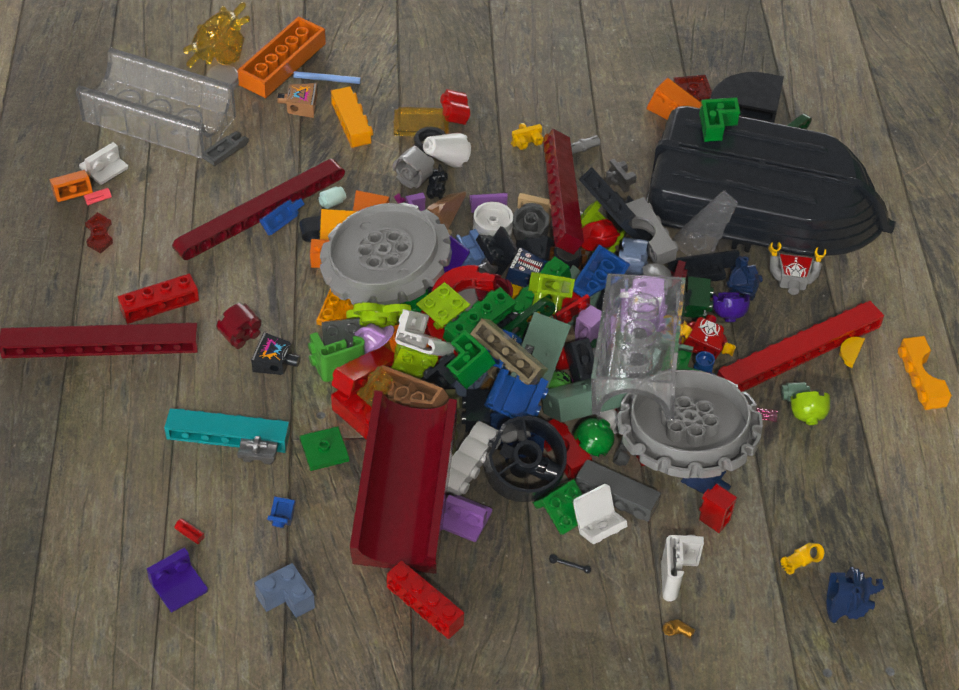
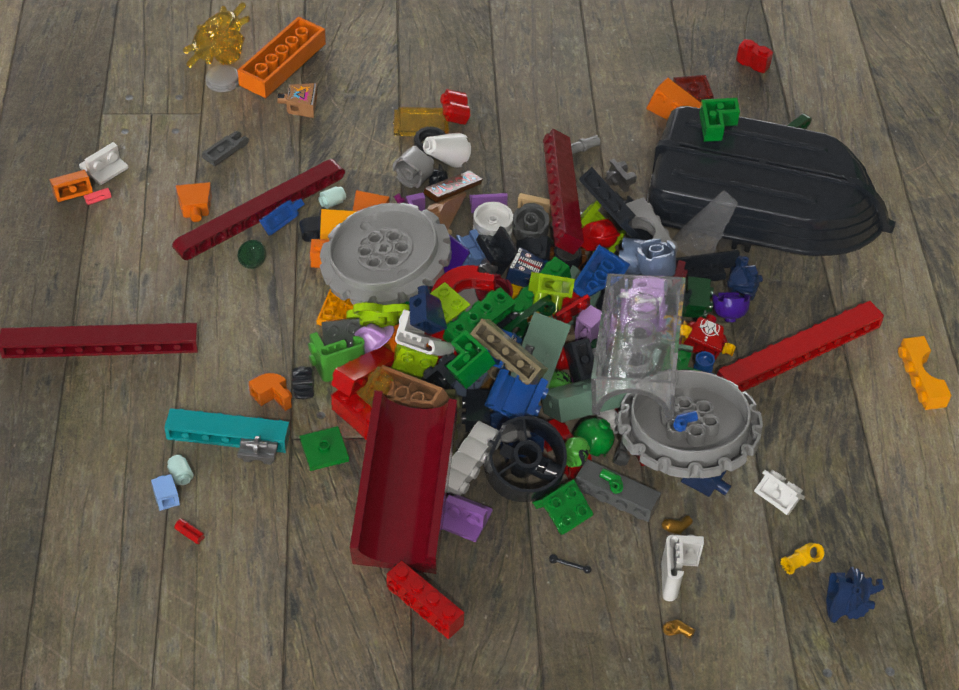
clear piece [76,48,236,159] -> none
clear red tile [85,212,113,254] -> none
red brick [117,273,199,324] -> none
dark purple bracket [147,547,208,612] -> none
dark red brick [216,303,261,349] -> none
black torso [251,332,300,375] -> none
sand blue brick [254,563,315,618] -> none
blue bracket [267,497,296,528] -> none
light blue bar [294,71,361,84] -> none
light orange brick [331,86,373,148] -> none
yellow hips [511,123,543,150] -> none
white bracket [573,484,628,544] -> none
red brick [699,484,737,533] -> none
black brick [710,72,784,123] -> none
clear pink piece [756,408,778,422] -> none
torso [768,242,826,295] -> none
sand green brick [781,382,811,402] -> none
lime cylinder [790,391,830,425] -> none
yellow tile [839,337,865,368] -> none
none -> light blue brick [151,474,180,511]
none -> light aqua brick [167,455,194,485]
none -> orange torso [176,182,212,222]
none -> clear green piece [237,240,266,269]
none -> orange brick [249,373,292,411]
none -> black gear [292,366,315,400]
none -> dark blue torso [409,285,447,335]
none -> reddish brown tile [423,170,483,202]
none -> bright green head [565,437,591,467]
none -> green arm [599,468,623,494]
none -> sand blue brick [637,239,676,277]
none -> pearl gold arm [662,515,693,534]
none -> blue arm [673,411,698,432]
none -> red brick [736,39,773,73]
none -> white bracket [754,470,805,515]

